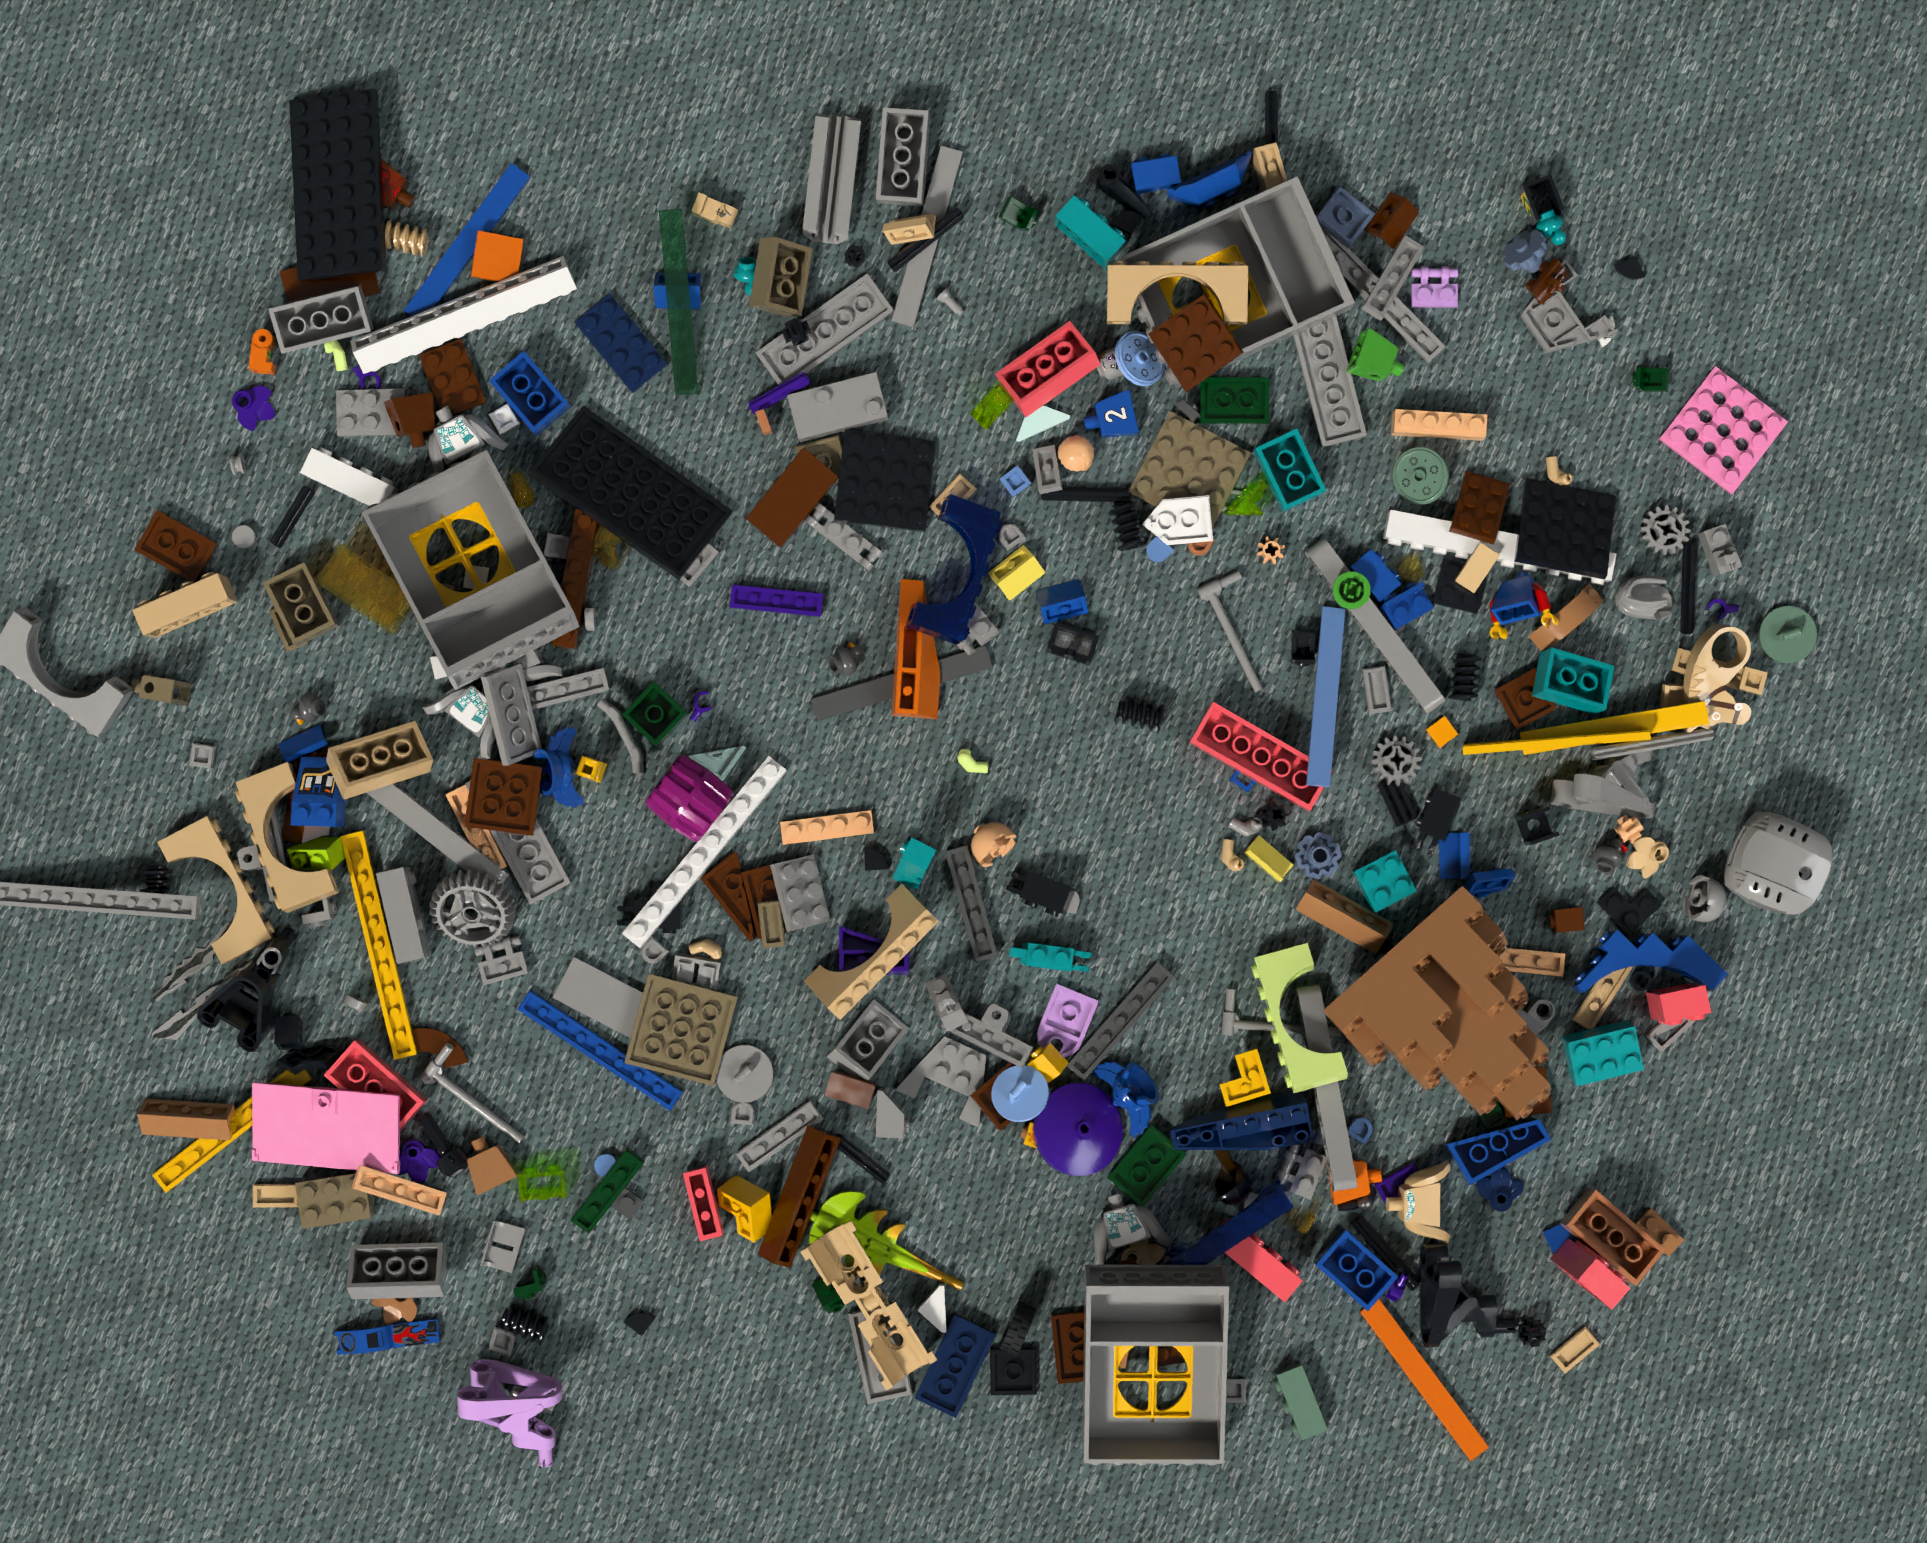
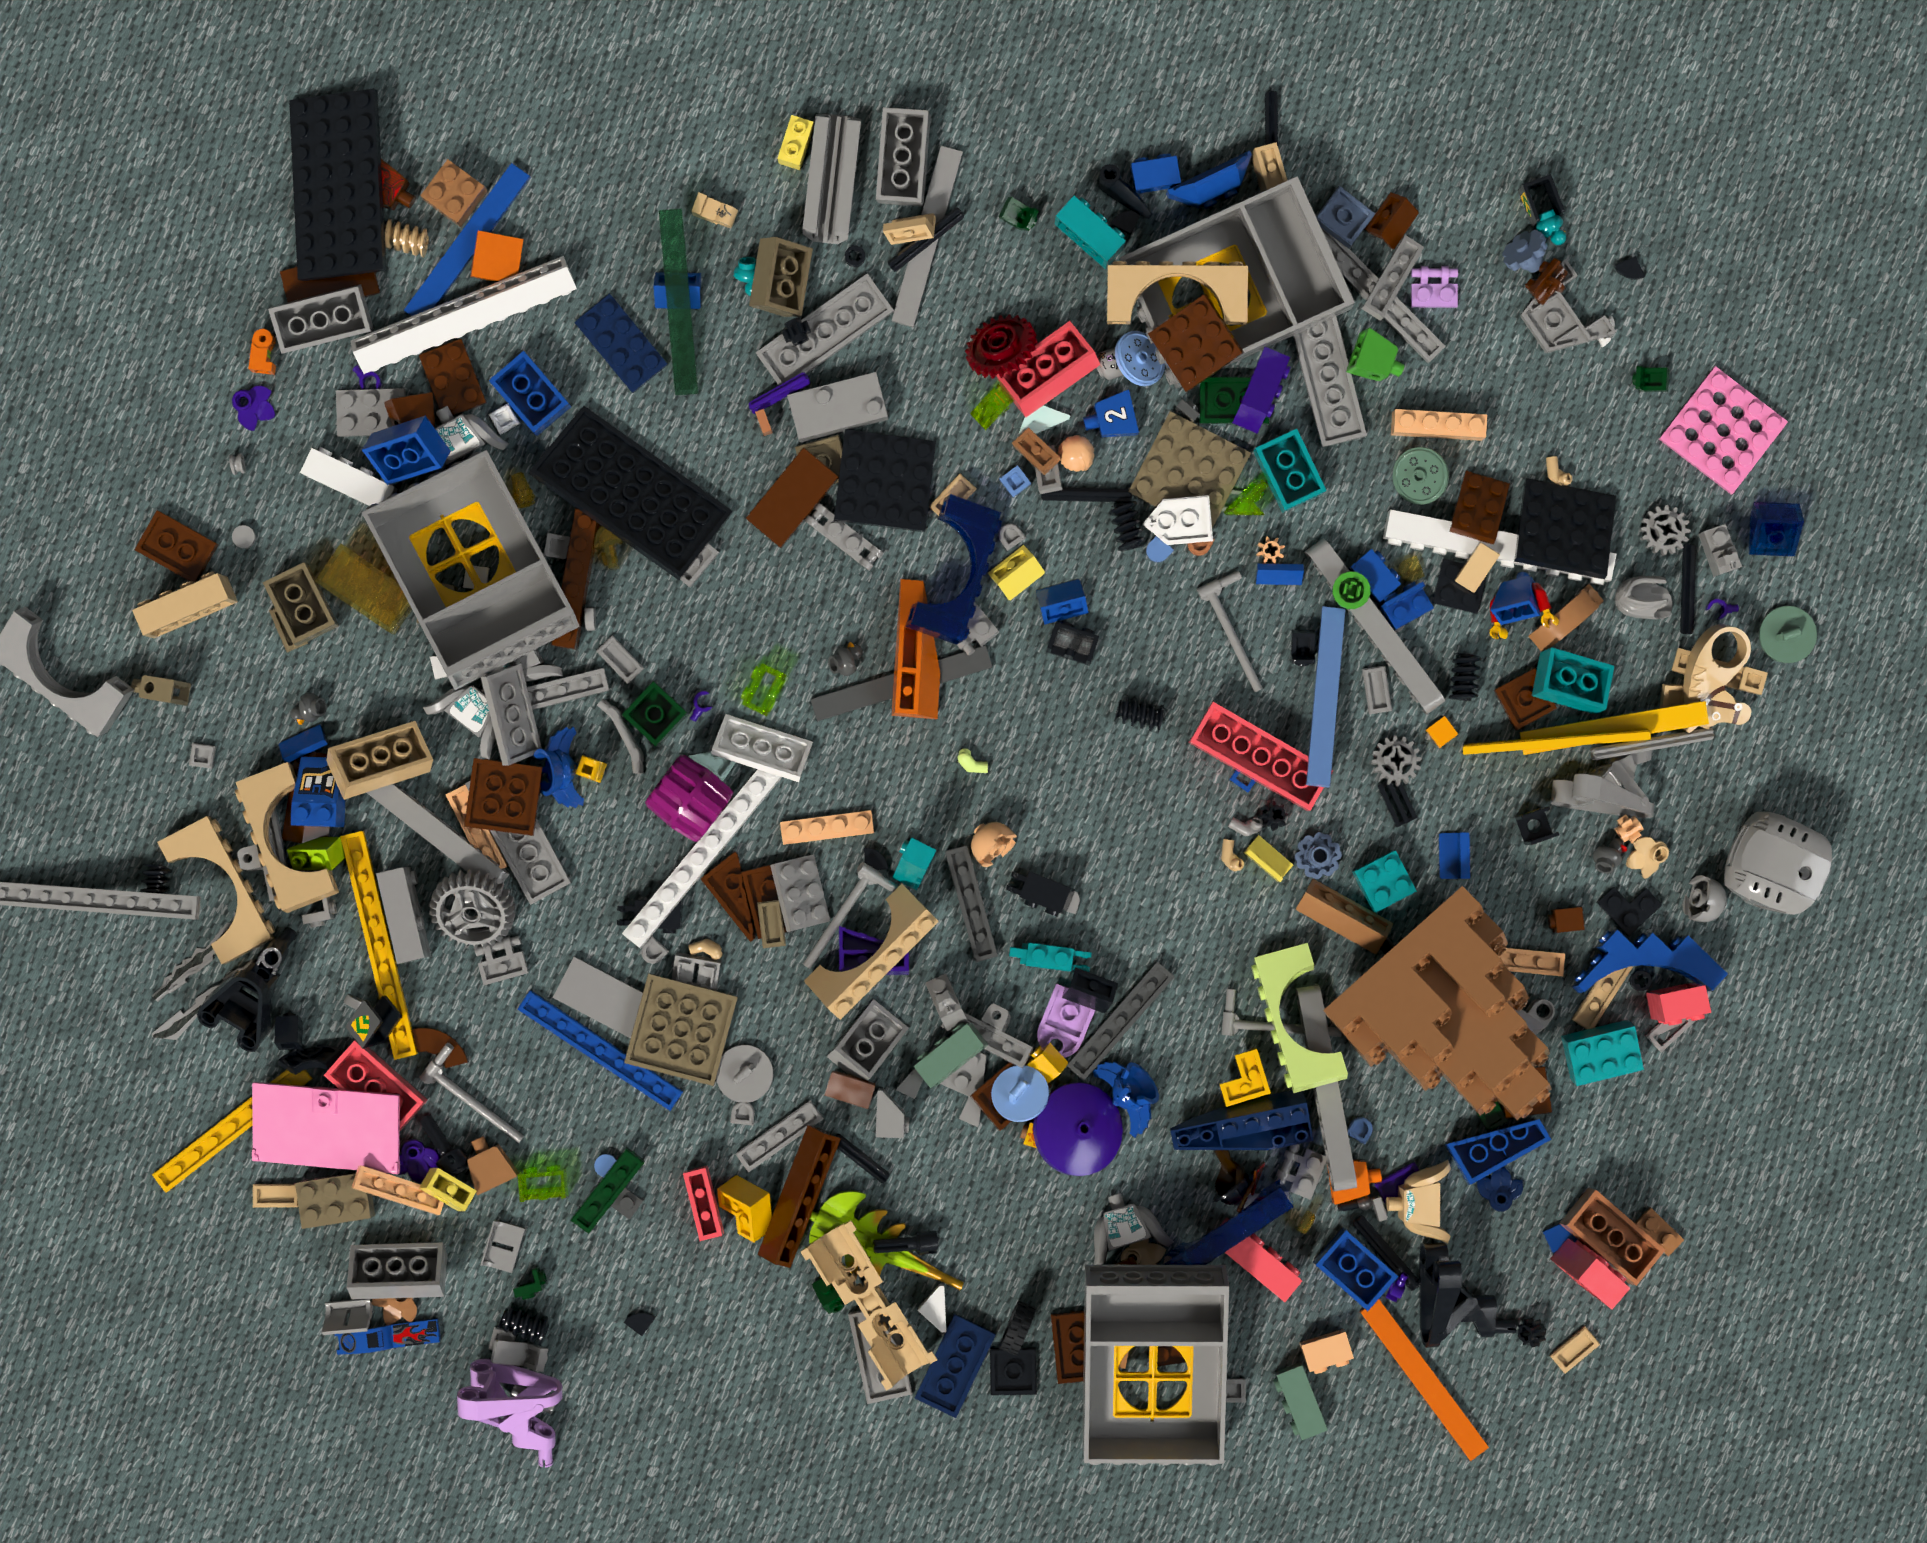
medium nougat panel [137,1099,235,1140] -> none
black axle [270,485,315,548] -> none
yellowish green arm [324,340,348,371] -> none
dark purple plate [729,585,823,617] -> none
light grey piece [935,286,964,316] -> none
dark green plate [1107,1124,1187,1207] -> none
black hinge [1414,788,1462,856] -> none
blue wing [1463,868,1515,899] -> none
none -> light grey piece [322,1299,373,1335]
none -> piece [346,995,402,1049]
none -> blue brick [362,415,451,485]
none -> light yellow brick [419,1168,476,1211]
none -> medium nougat brick [420,159,488,228]
none -> light grey bracket [491,1340,548,1372]
none -> light grey tile [596,635,645,684]
none -> white plate [711,714,813,782]
none -> clear neon green window [740,663,788,717]
none -> light yellow brick [777,115,814,171]
none -> light grey bar [803,862,899,969]
none -> black piece [872,1231,938,1255]
none -> sand green brick [914,1023,988,1088]
none -> dark red gear [965,314,1038,379]
none -> medium nougat plate [1012,427,1061,475]
none -> black panel [1062,967,1118,1014]
none -> dark purple wedge [1232,347,1291,433]
none -> reddish brown piece [1237,1161,1265,1212]
none -> blue tile [1256,563,1304,585]
none -> light nougat brick [1299,1329,1354,1374]
none -> light grey tile [1371,1195,1388,1222]
none -> clear blue slope [1749,502,1804,556]

